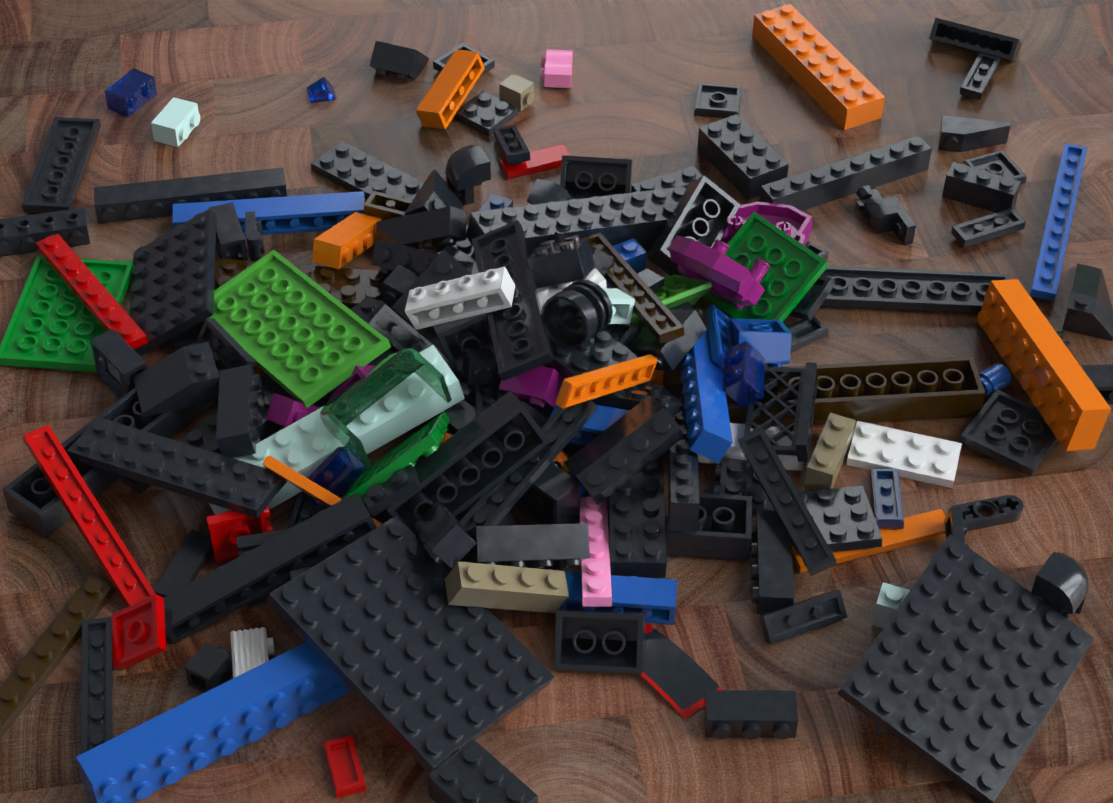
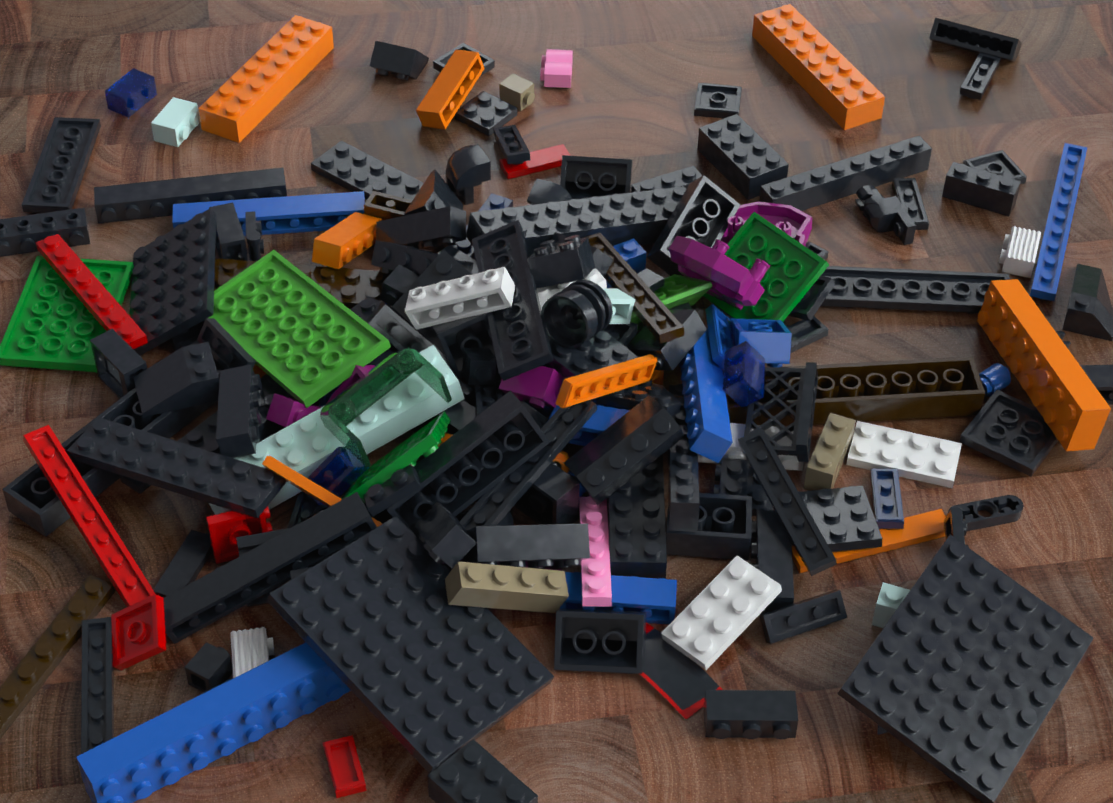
clear blue slope [307,76,337,103] -> none
black slope [938,115,1011,152] -> none
black plate [951,208,1026,247] -> none
black brick [1031,552,1089,619] -> none
none -> orange brick [198,15,334,143]
none -> white plate [661,556,782,670]
none -> black tile [892,178,929,230]
none -> white brick [999,226,1041,278]

